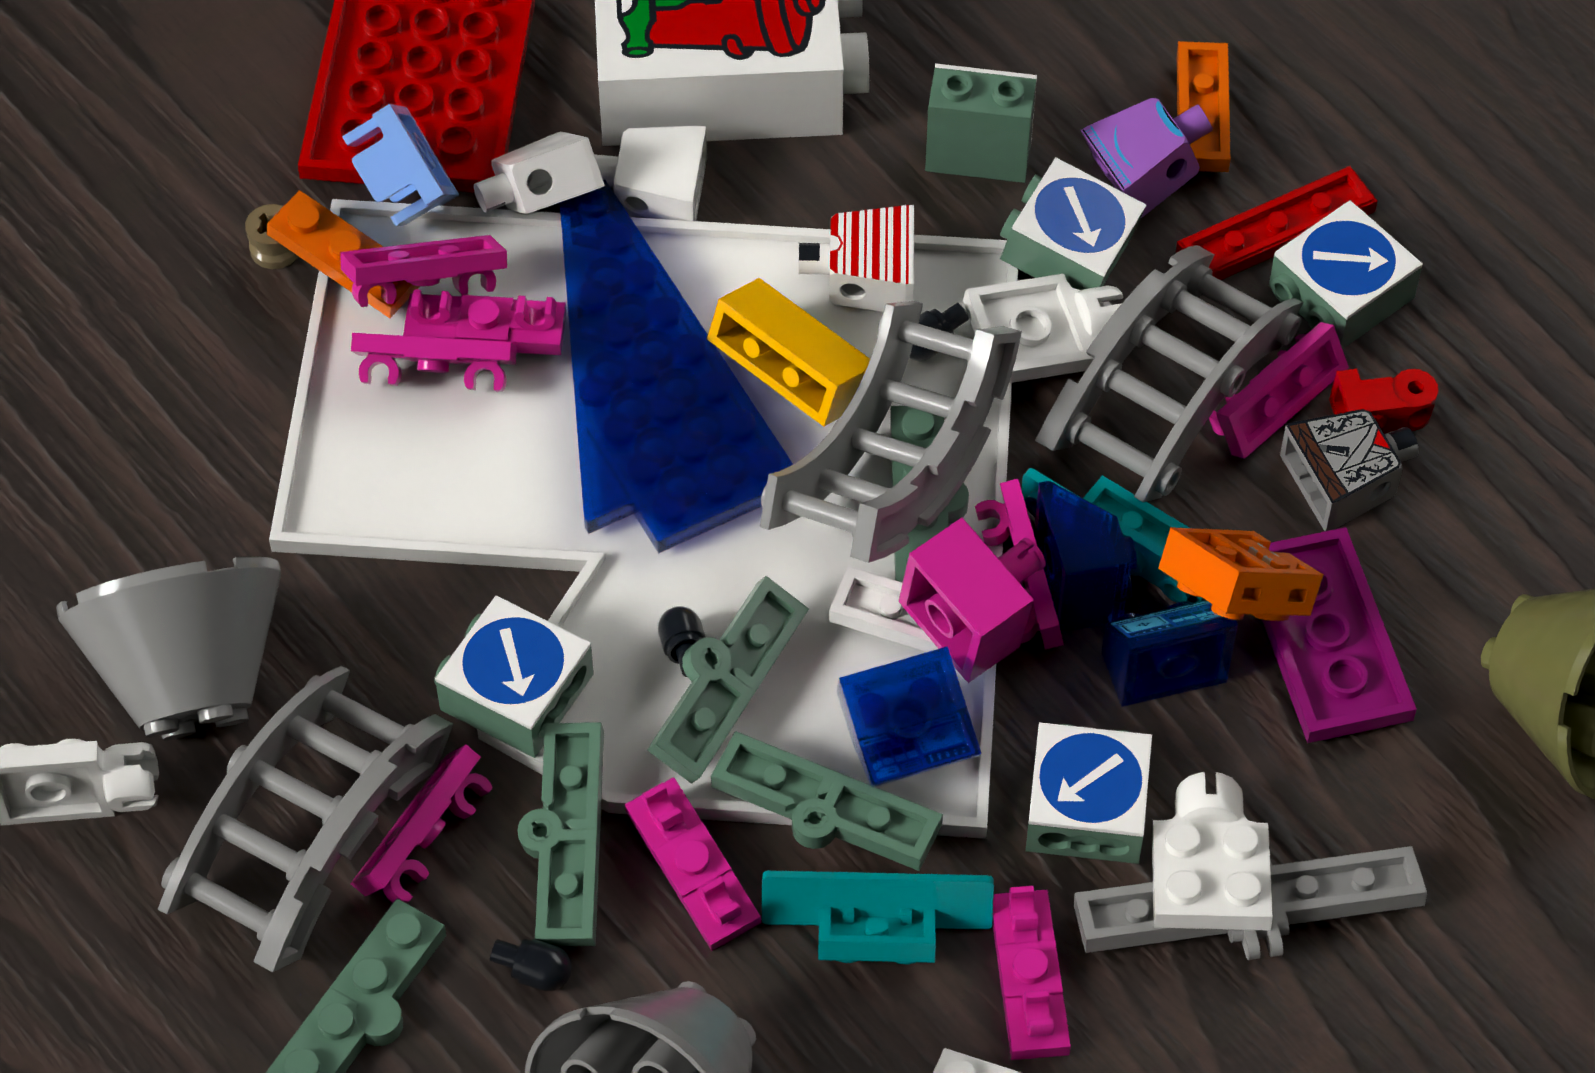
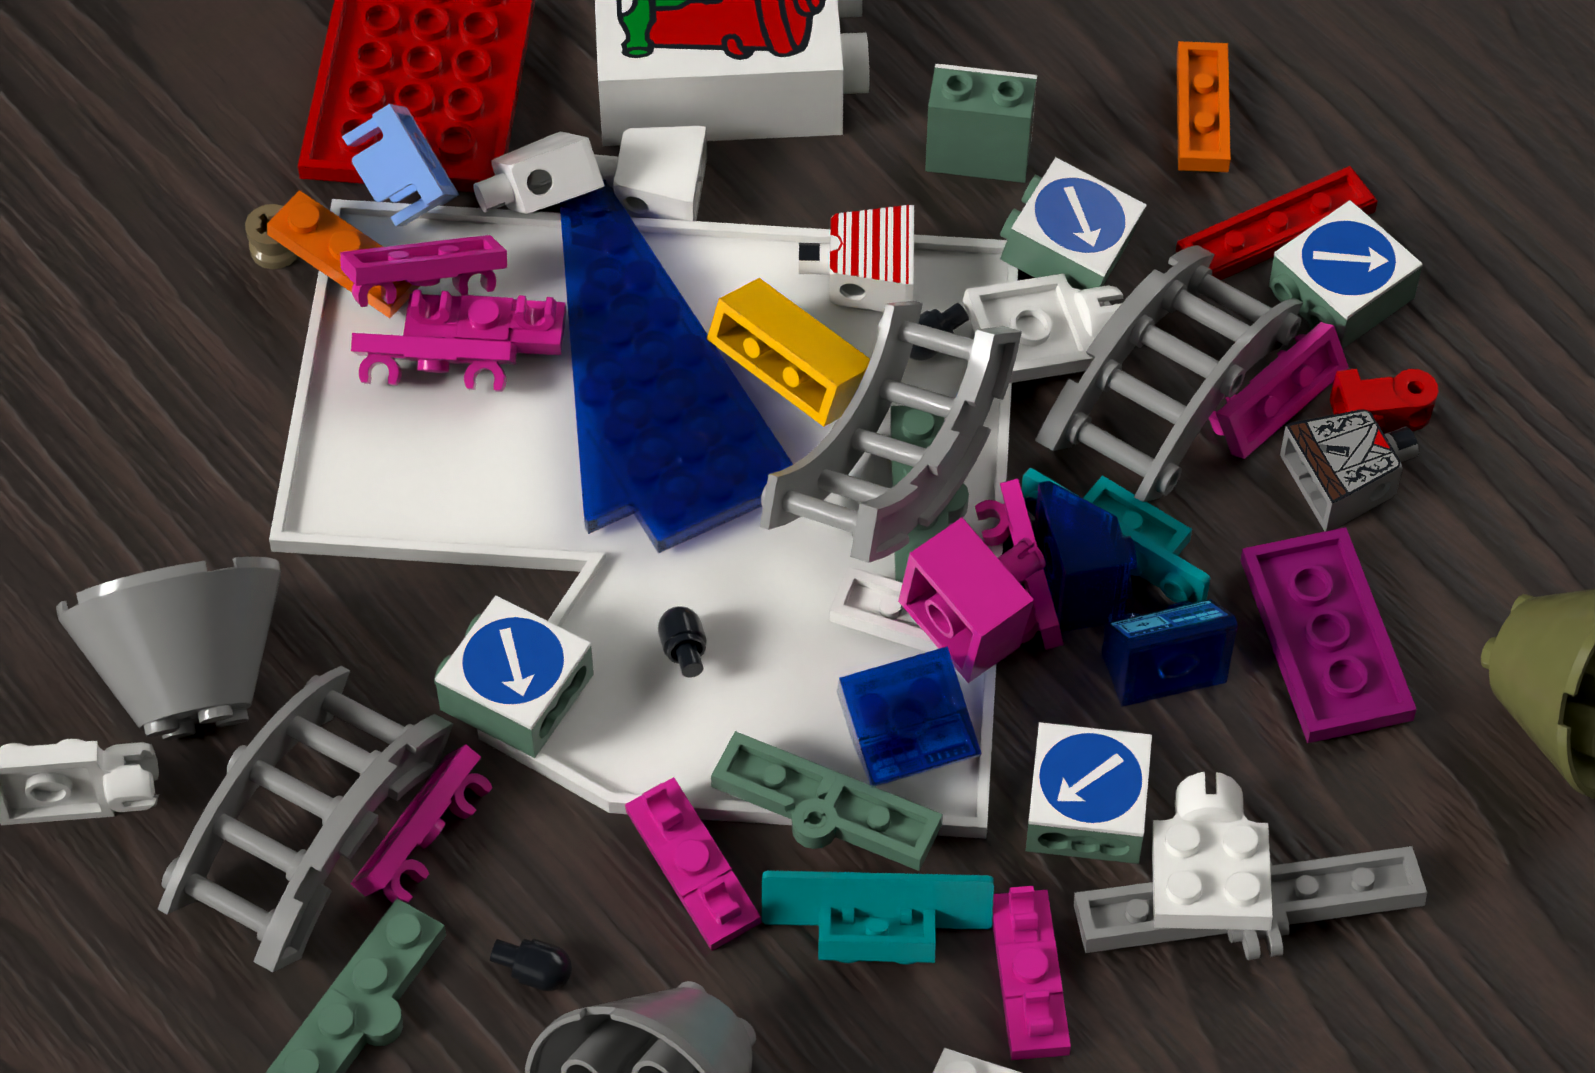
sand green hinge [517,722,604,946] -> none
sand green hinge [647,576,809,784] -> none
medium lavender torso [1081,98,1213,218] -> none
orange piece [1158,527,1323,621] -> none

